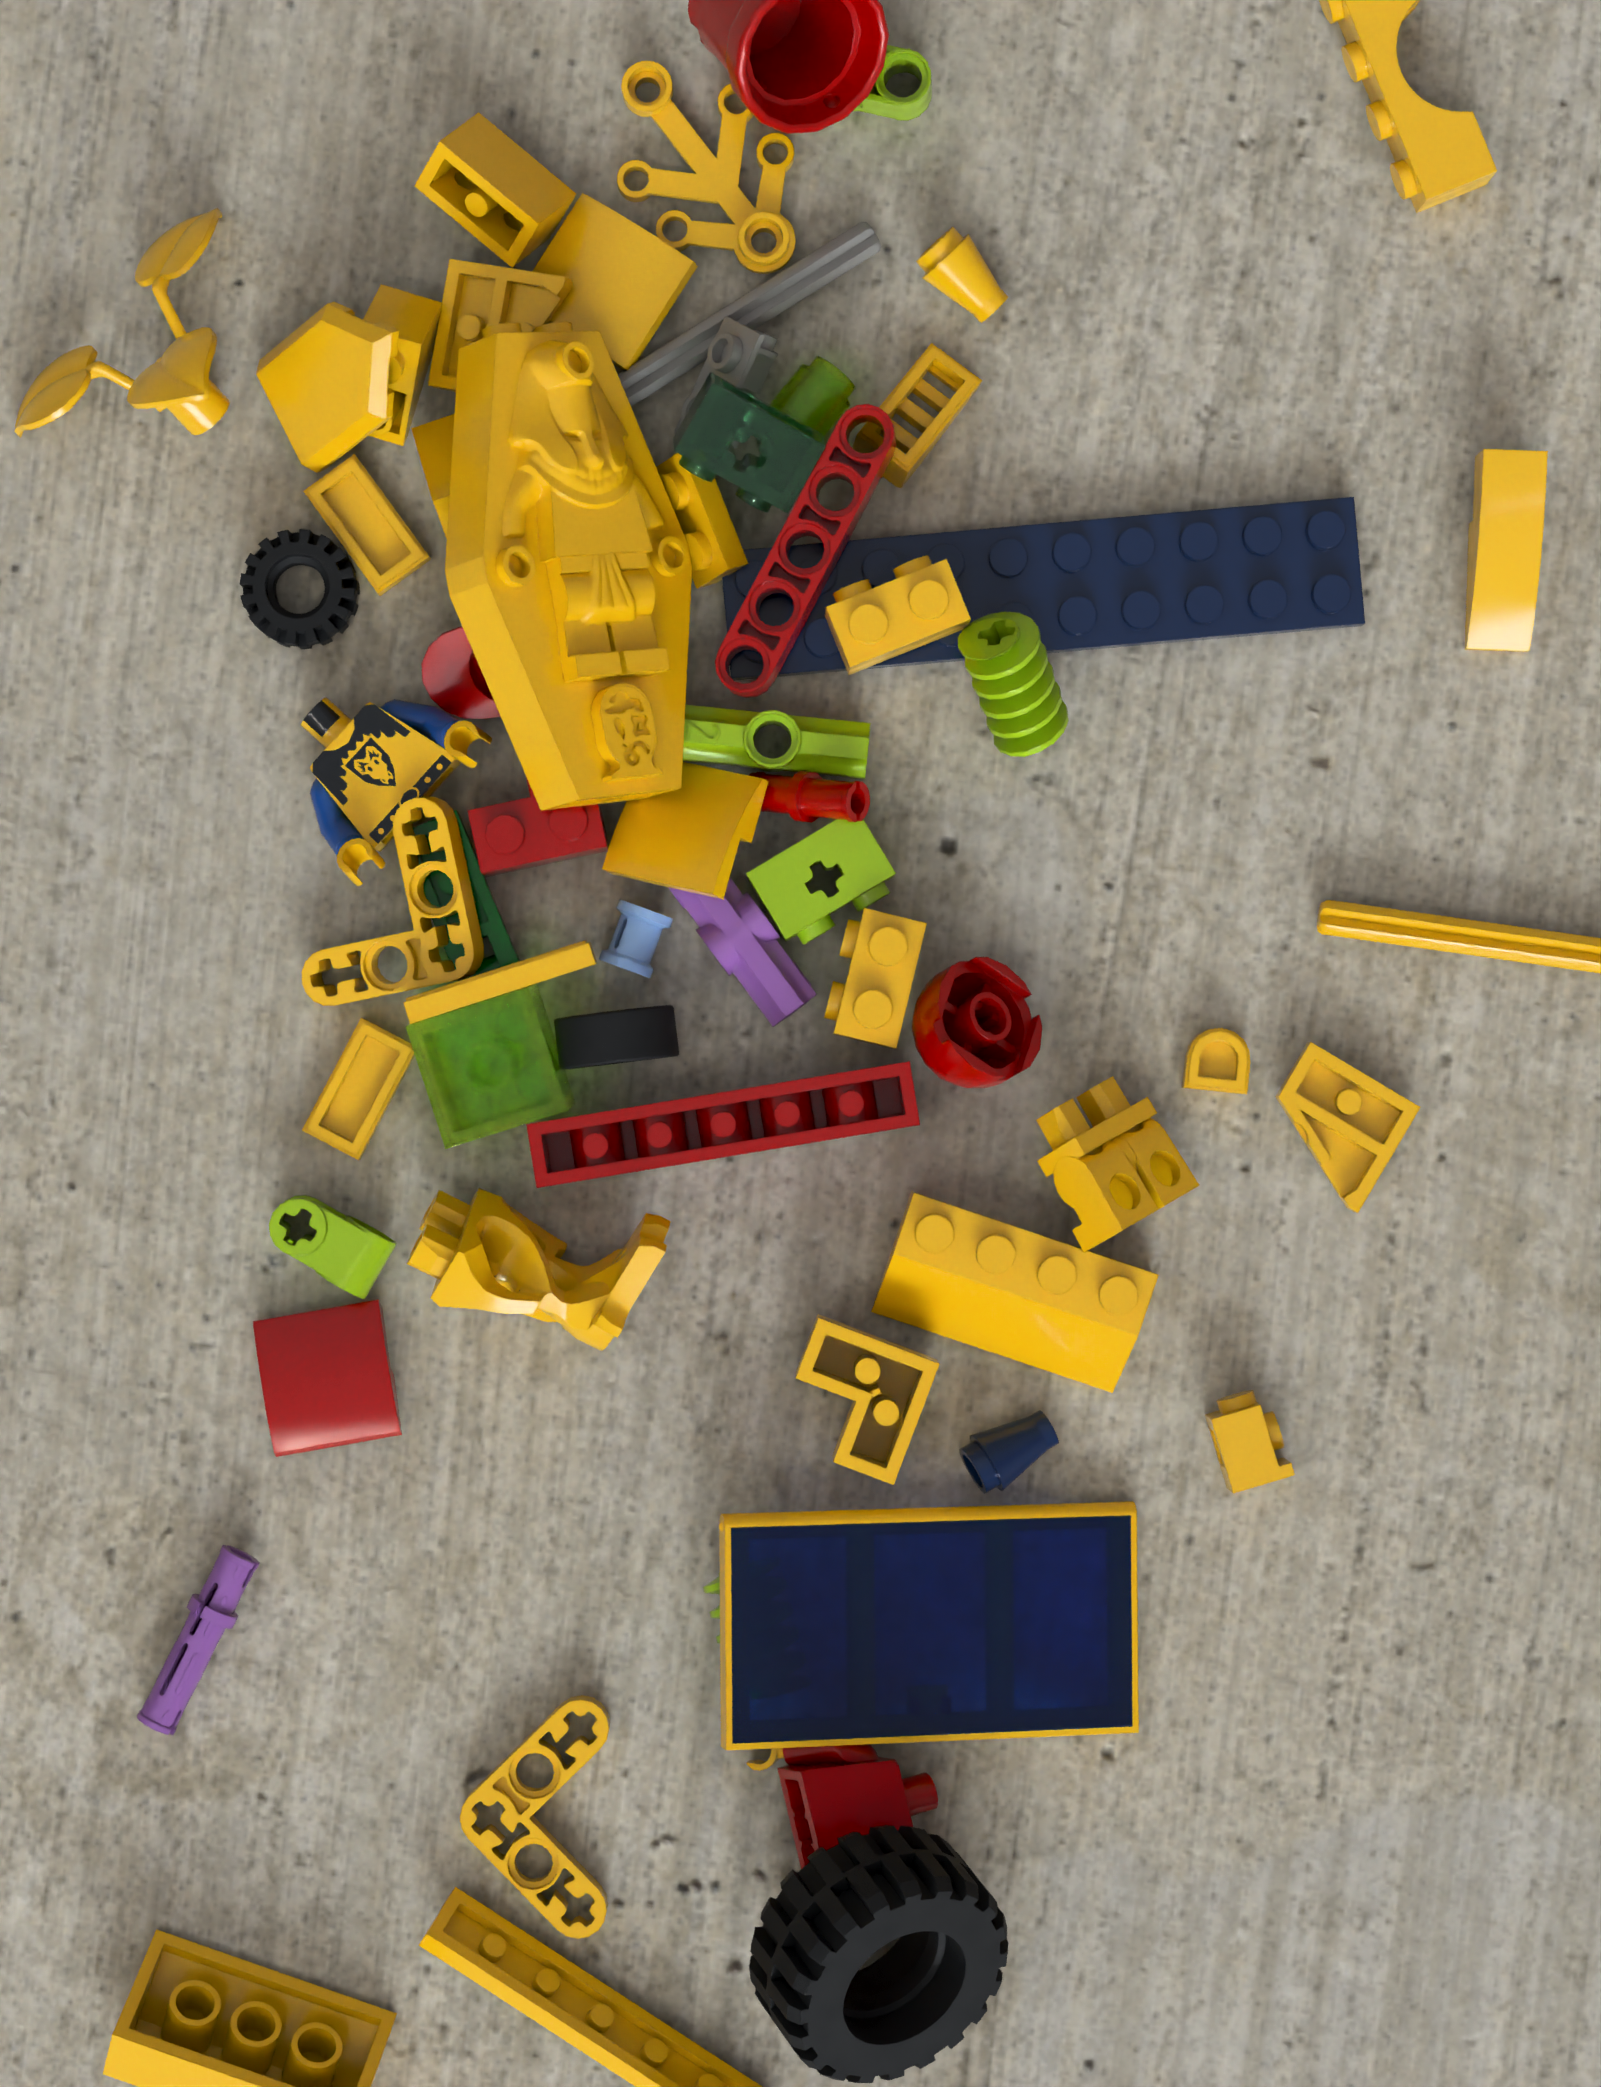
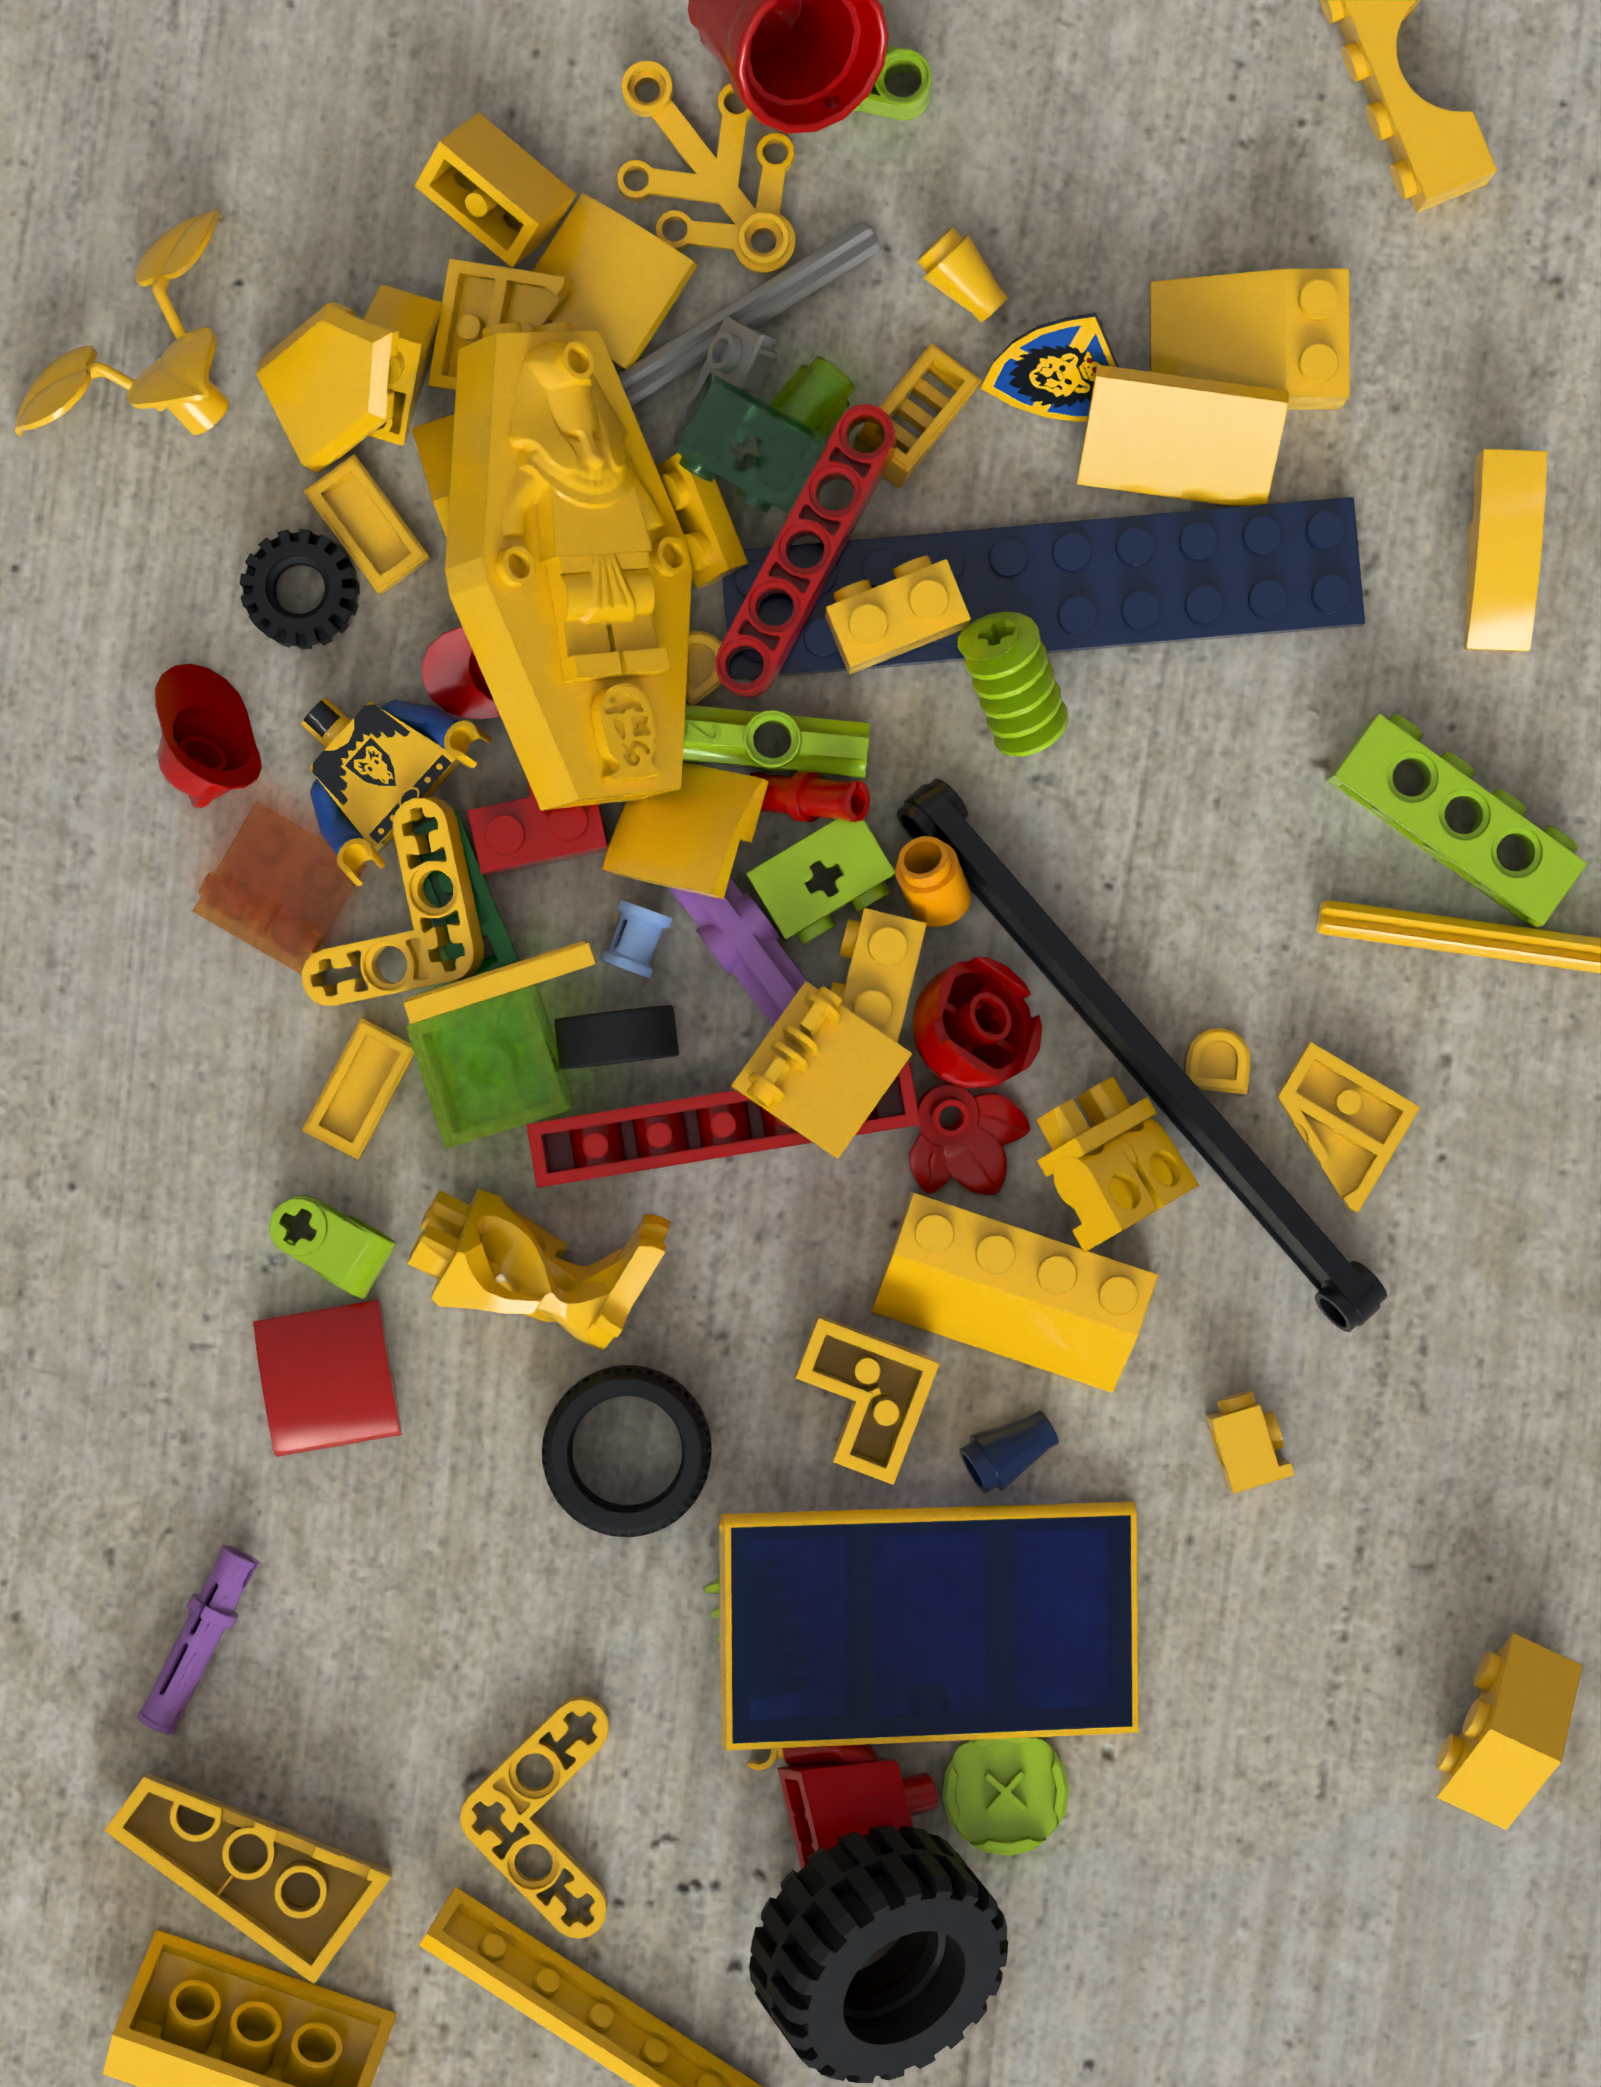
none -> yellow wedge [104,1772,392,1984]
none -> red piece [154,664,262,809]
none -> clear orange hinge [192,801,367,975]
none -> black tyre [542,1365,712,1537]
none -> yellow tile [686,631,730,706]
none -> yellow hinge [731,981,912,1159]
none -> light orange brick [895,836,972,927]
none -> black piece [896,778,1387,1332]
none -> red plate [909,1083,1030,1195]
none -> lime tile [941,1737,1069,1856]
none -> shield [980,313,1119,422]
none -> yellow tile [1077,364,1289,507]
none -> yellow slope [1150,268,1350,410]
none -> lime brick [1326,713,1588,928]
none -> yellow brick [1436,1633,1583,1830]

